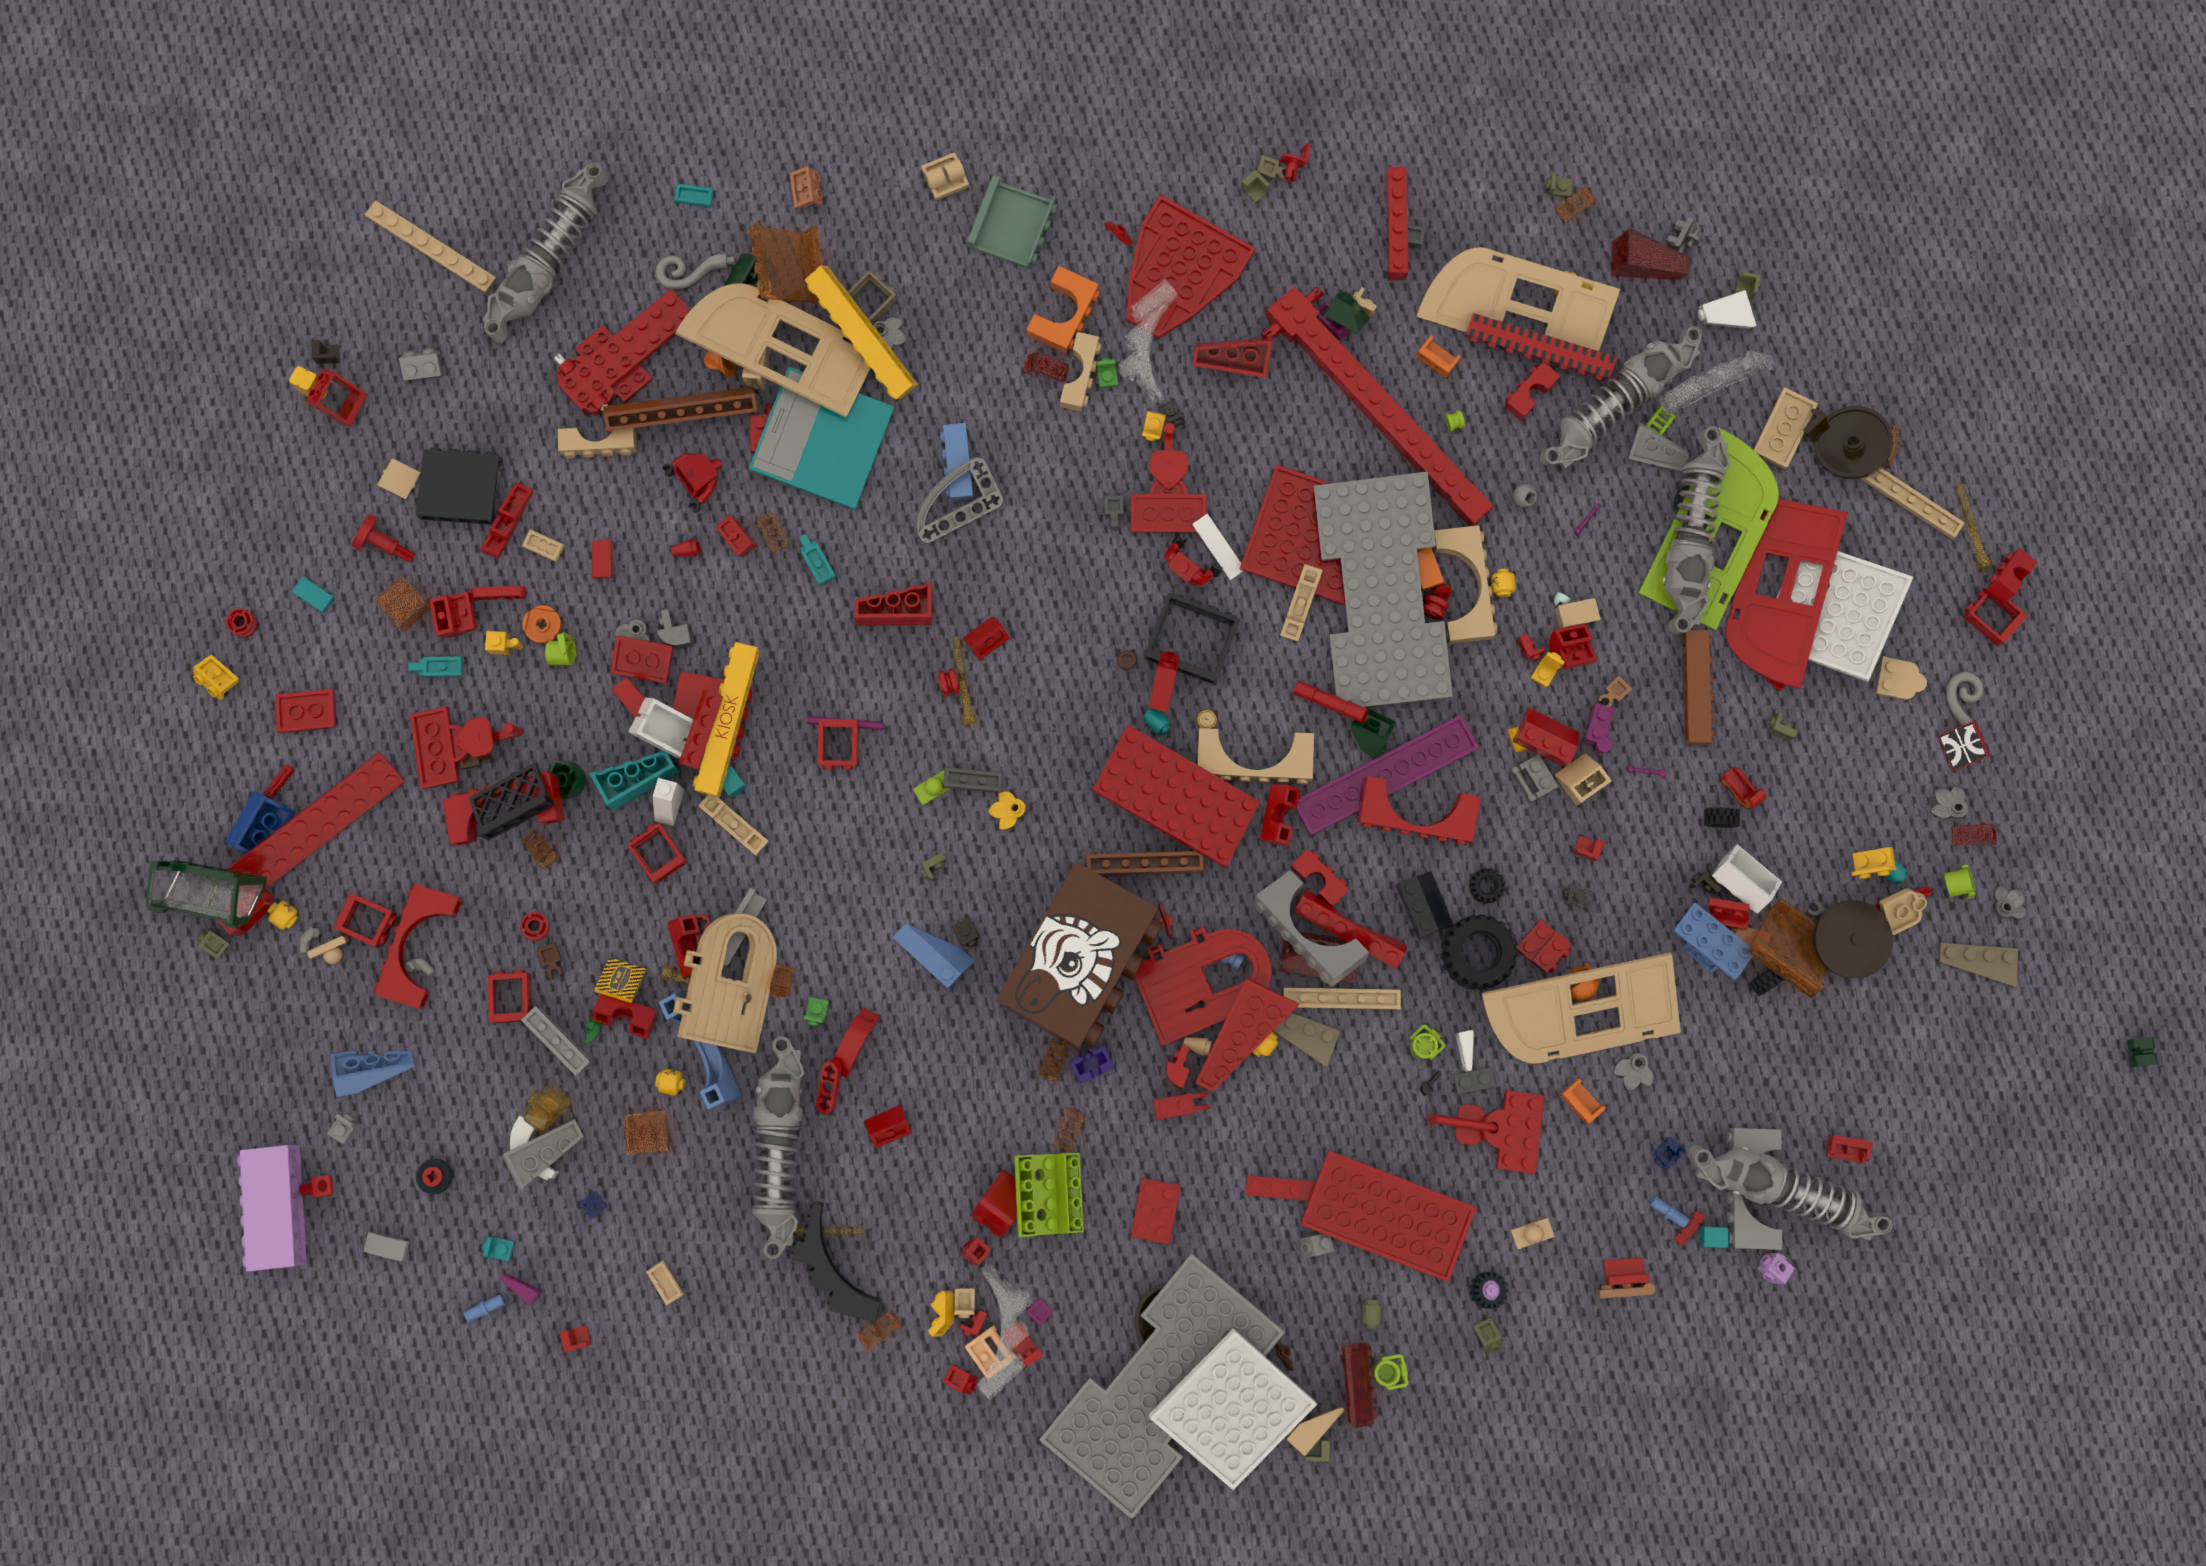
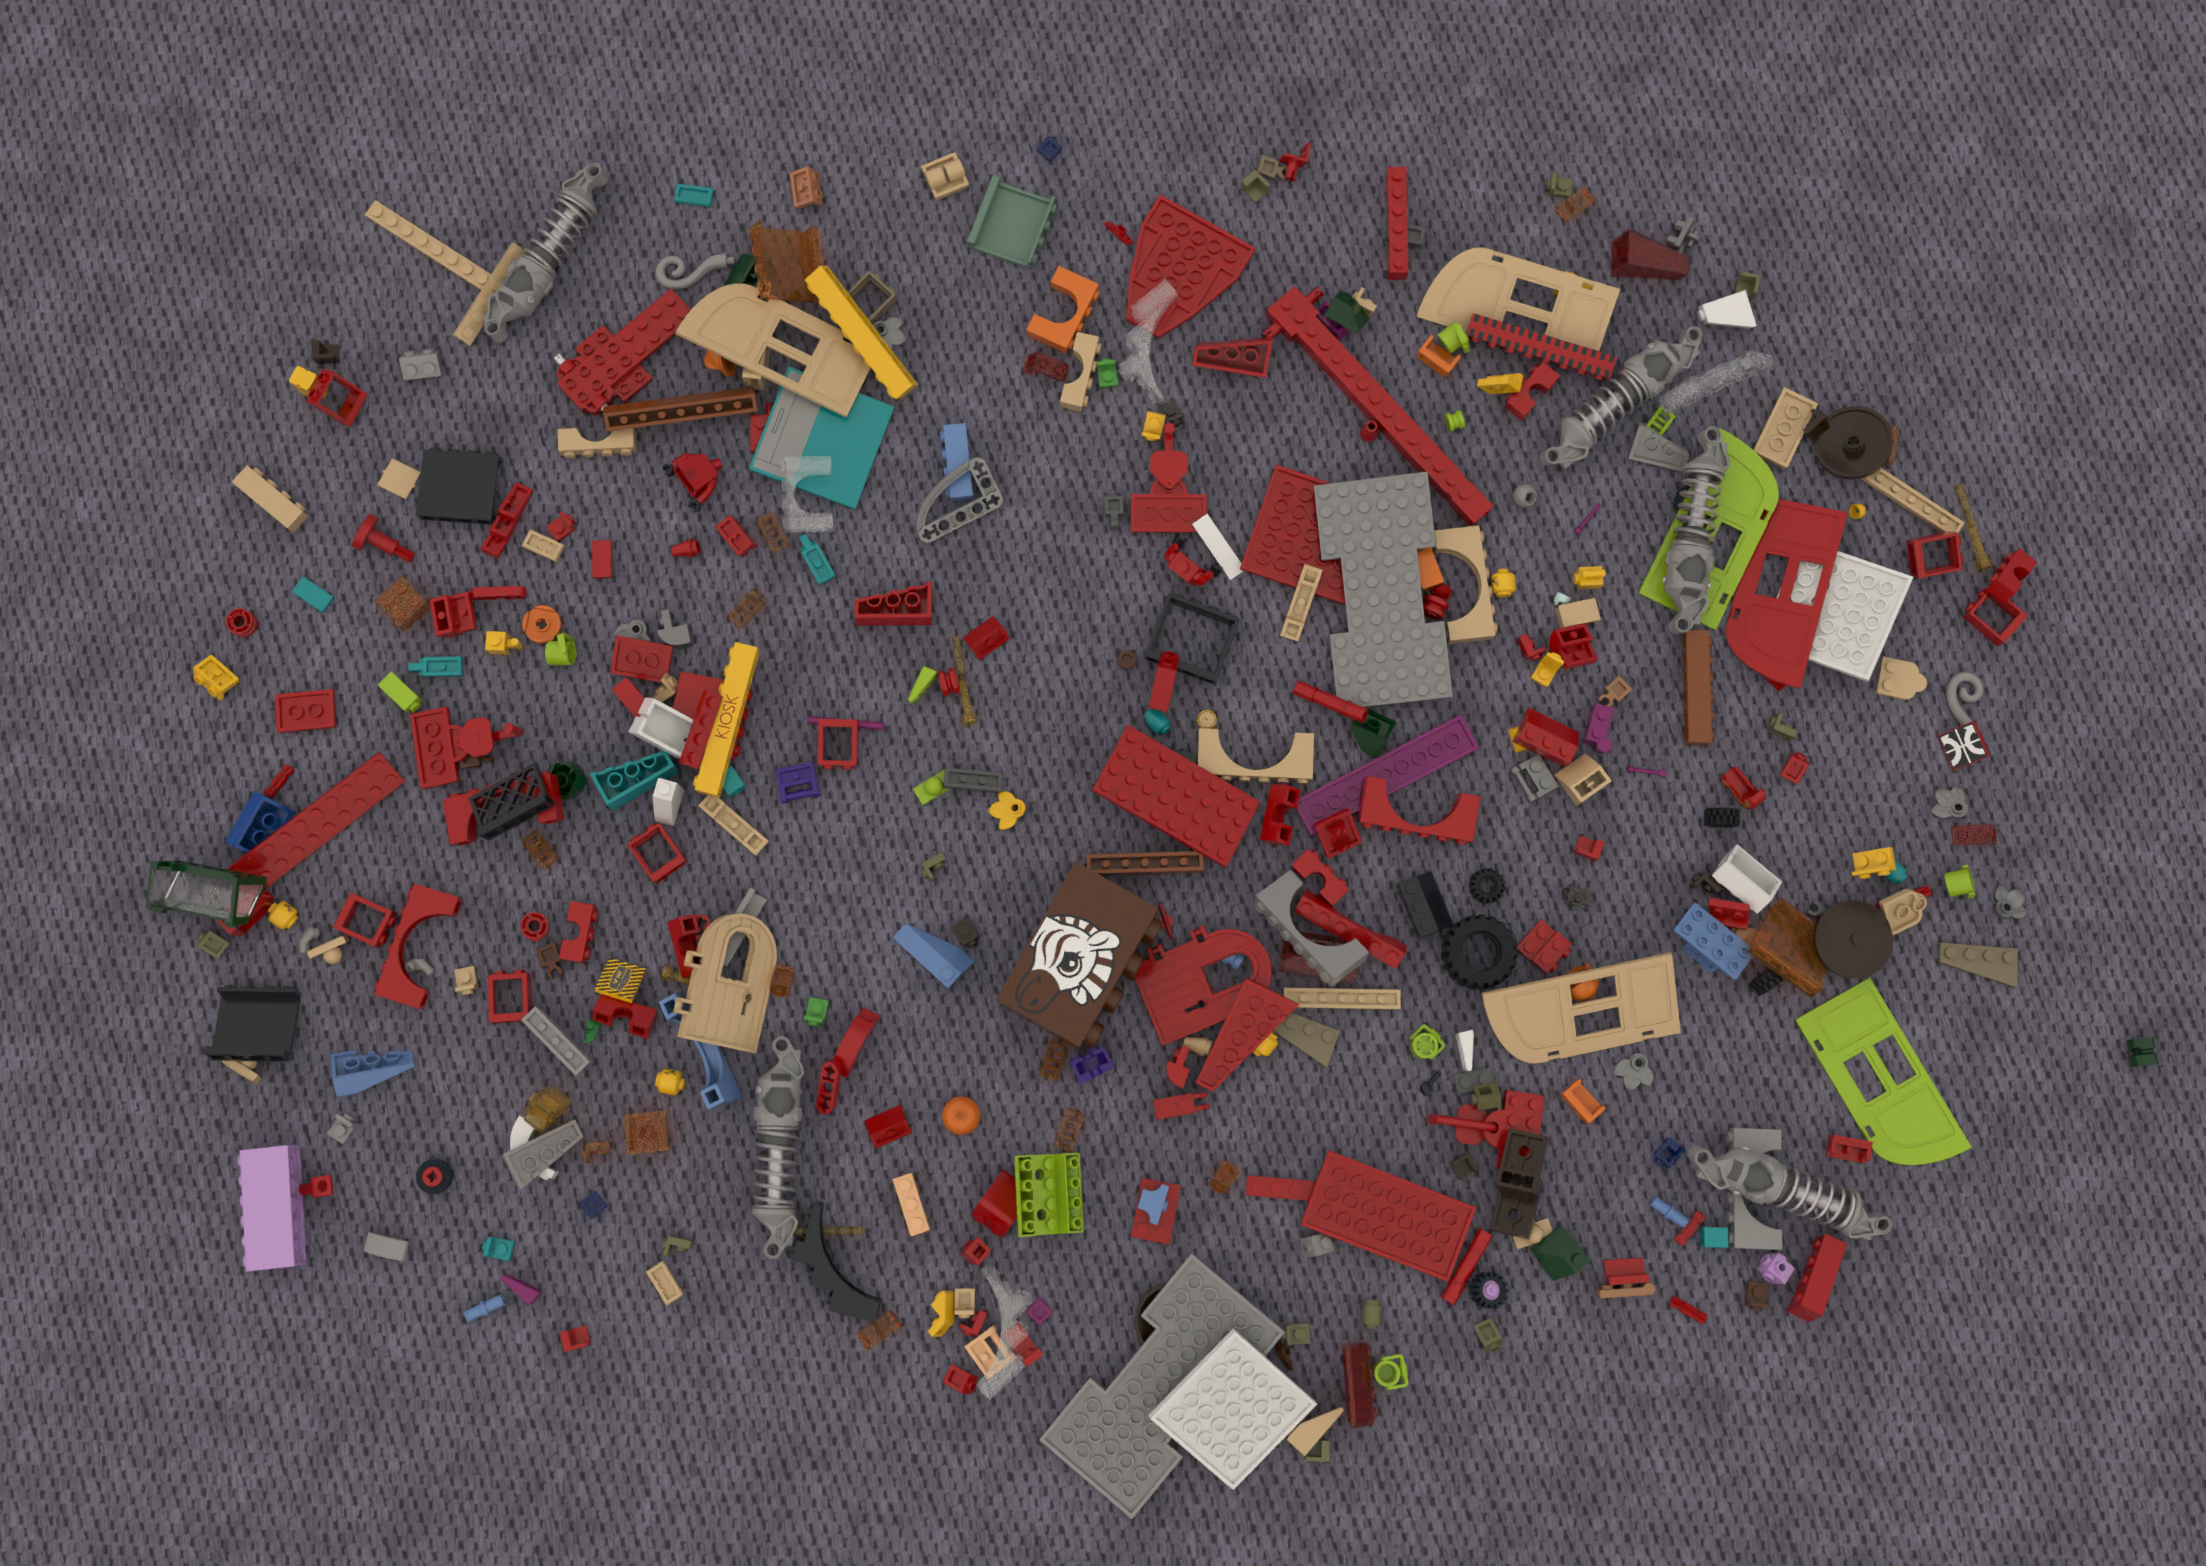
none -> black panel [204,985,301,1062]
none -> tan tile [222,1061,262,1085]
none -> tan brick [232,465,308,533]
none -> lime brick [378,672,423,714]
none -> tan plate [453,242,525,346]
none -> tan bracket [454,966,479,996]
none -> red bracket [546,511,576,542]
none -> red arch [559,901,599,964]
none -> clear orange bracket [582,1141,613,1163]
none -> tan bracket [653,673,678,702]
none -> olive bracket [662,1235,694,1256]
none -> clear orange slope [727,589,768,629]
none -> dark purple plate [775,762,820,804]
none -> clear arch [781,456,833,534]
none -> light nougat arch [893,1173,931,1236]
none -> lime slope [908,666,938,705]
none -> orange cylinder [942,1096,981,1135]
none -> clear blue plate [1036,135,1062,162]
none -> medium blue brick [1137,1184,1169,1225]
none -> clear orange bracket [1208,1160,1241,1195]
none -> olive bracket [1282,1323,1310,1346]
none -> red plate [1313,808,1362,859]
none -> red cone [1360,421,1379,442]
none -> lime piece [1437,321,1470,354]
none -> red piece [1441,1228,1493,1306]
none -> dark brown panel [1449,1152,1478,1180]
none -> olive brick [1471,1083,1502,1111]
none -> yellow bracket [1477,373,1523,394]
none -> dark brown bracket [1490,1128,1549,1240]
none -> dark green slope [1530,1225,1591,1281]
none -> yellow brick [1573,566,1606,590]
none -> red axle [1669,1296,1708,1324]
none -> reddish brown bracket [1745,1280,1769,1311]
none -> red bracket [1780,752,1809,784]
none -> red wedge [1786,1233,1847,1322]
none -> lime door [1795,978,1972,1165]
none -> yellow hinge [1849,504,1866,519]
none -> red window [1906,531,1964,579]

